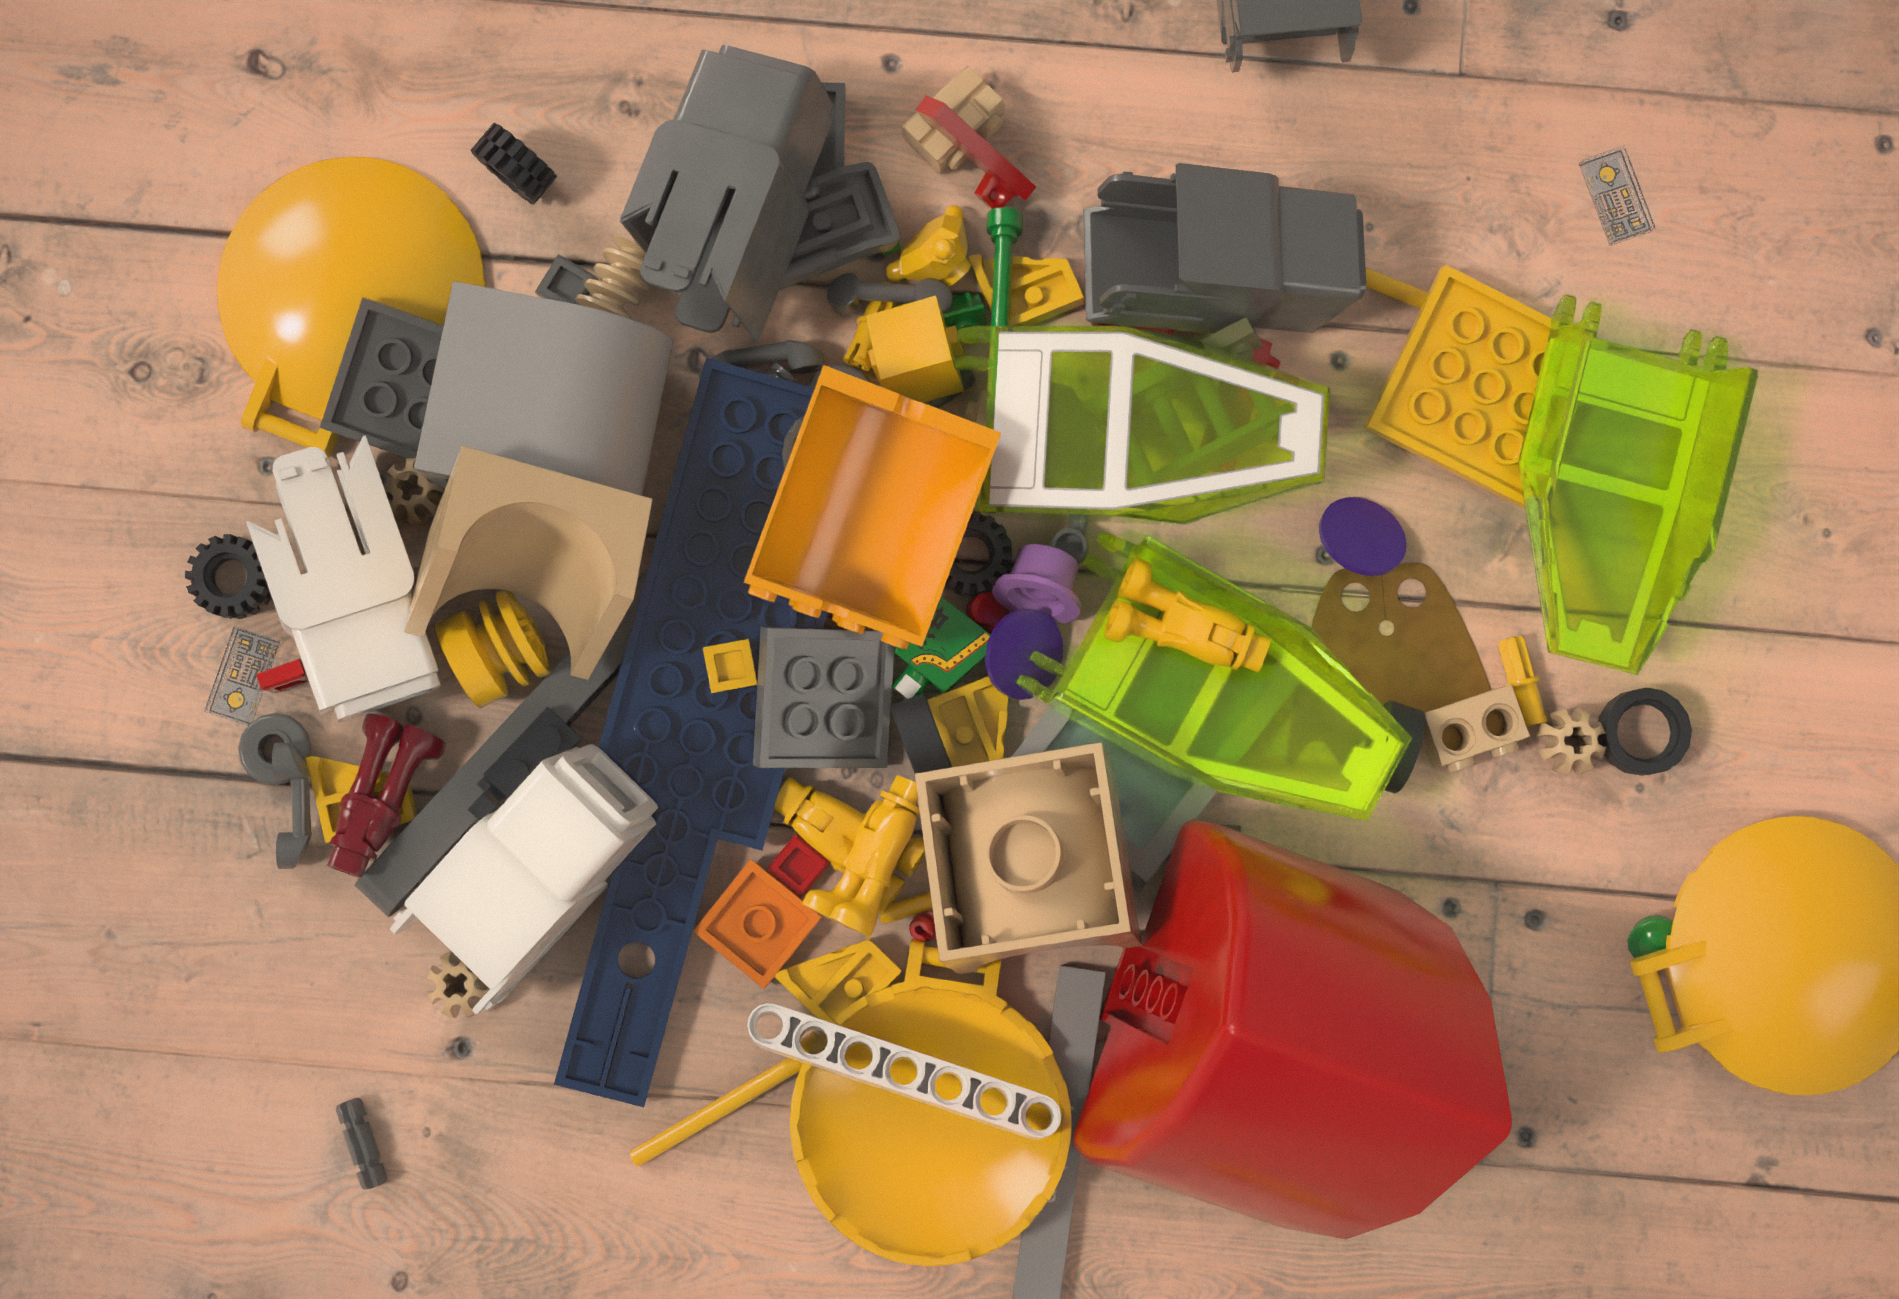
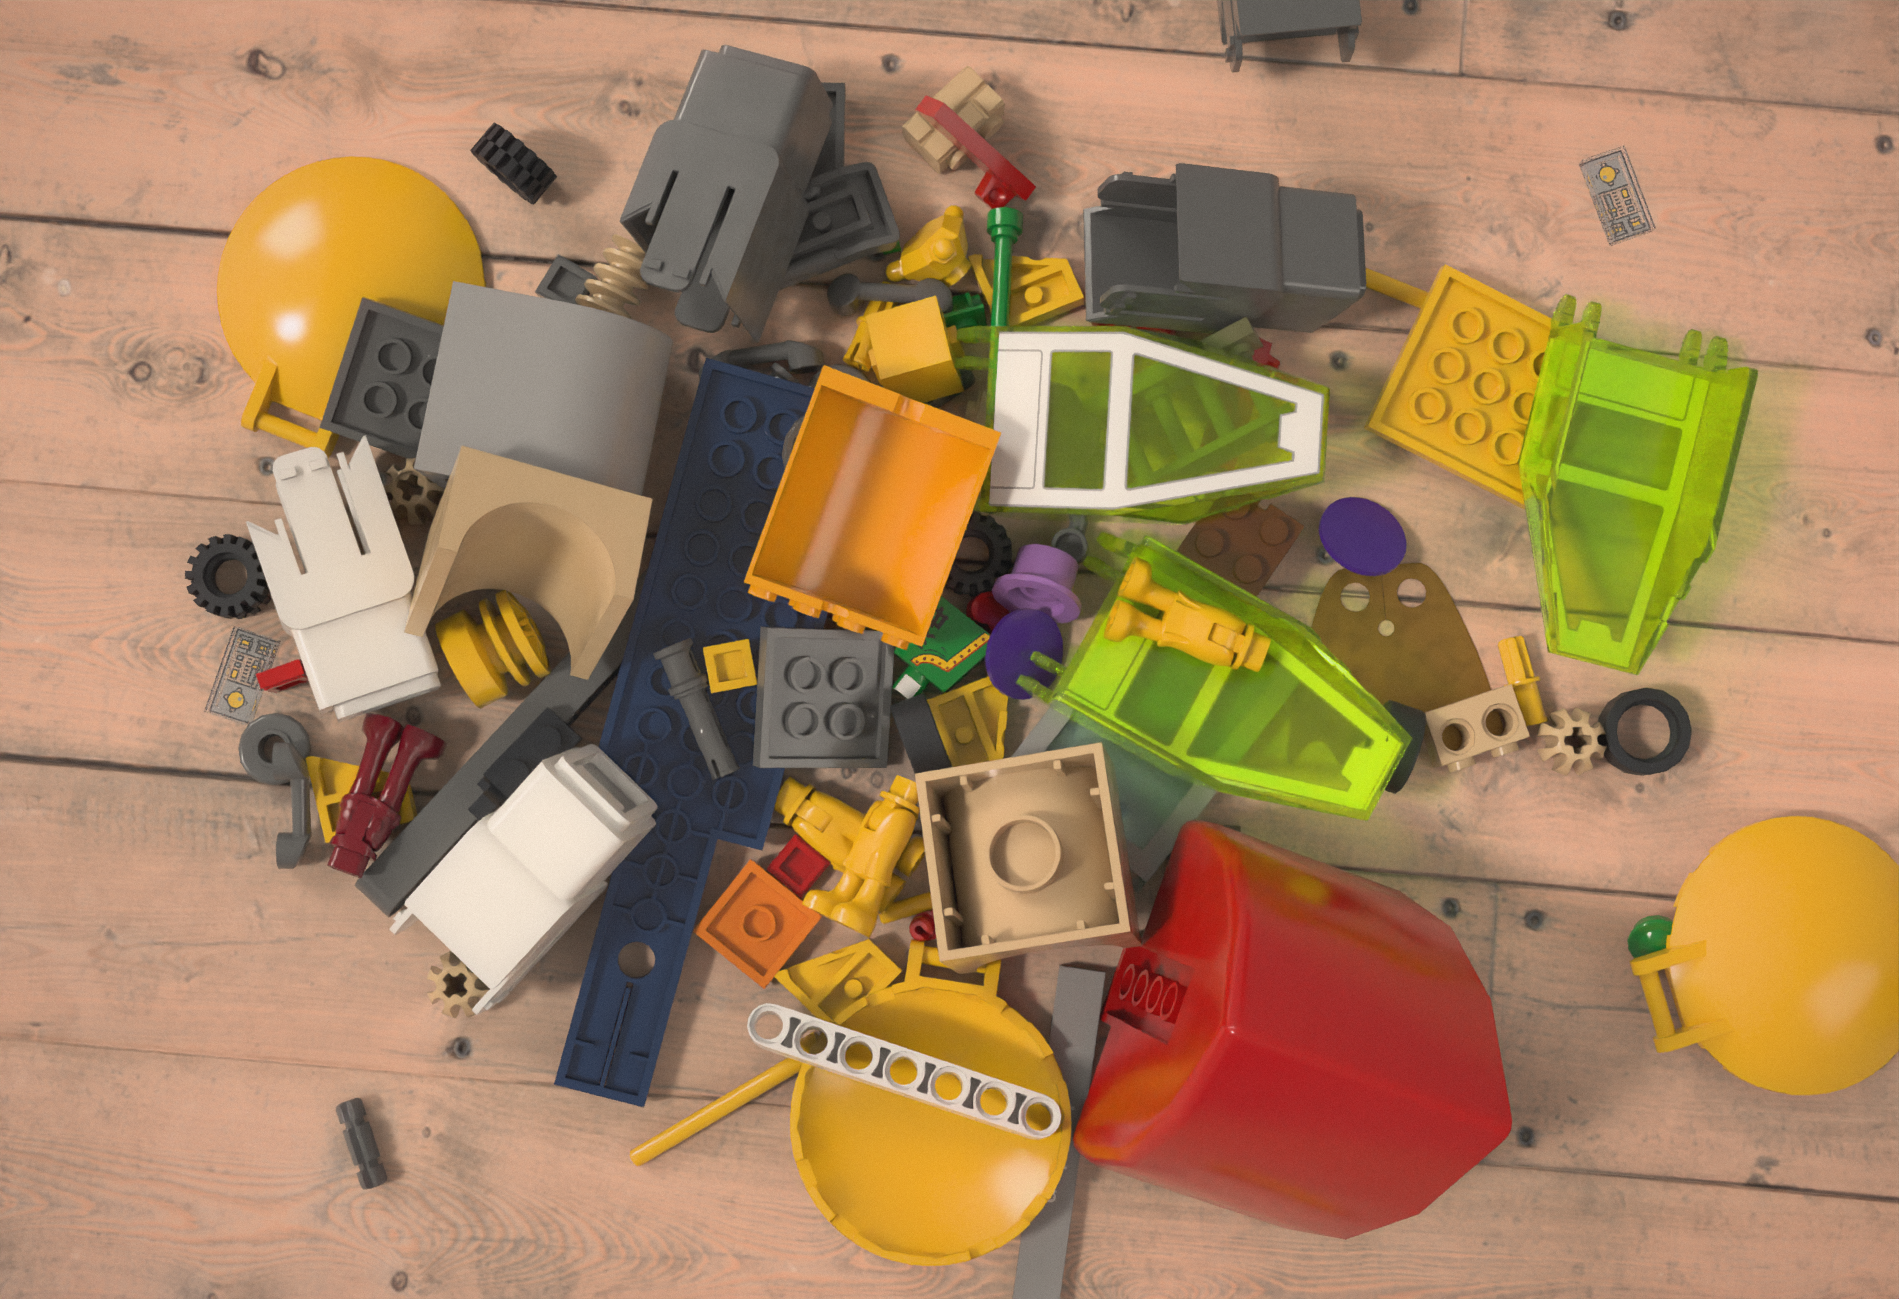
none -> dark grey pin [653,638,740,780]
none -> reddish brown piece [1172,486,1305,607]

